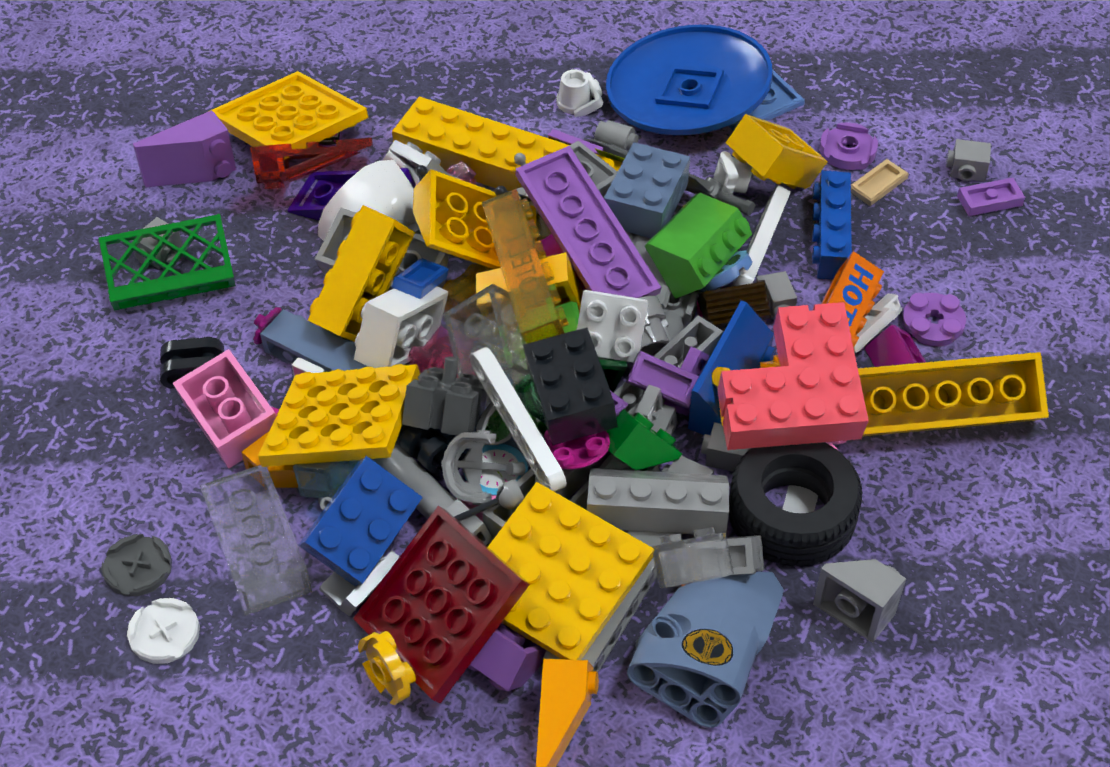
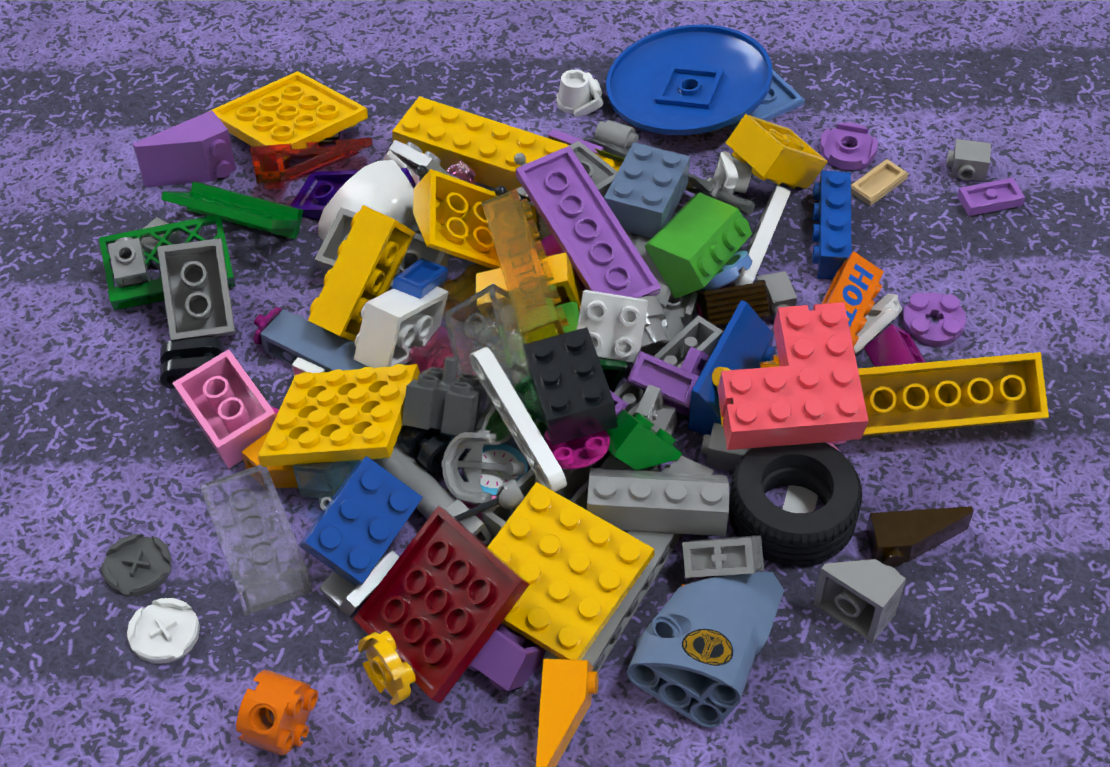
clear brick [651,527,734,589] -> none
none -> light grey brick [108,237,150,288]
none -> light grey brick [157,238,236,341]
none -> green fence [161,182,303,239]
none -> orange brick [236,670,318,755]
none -> dark brown slope [866,506,974,567]

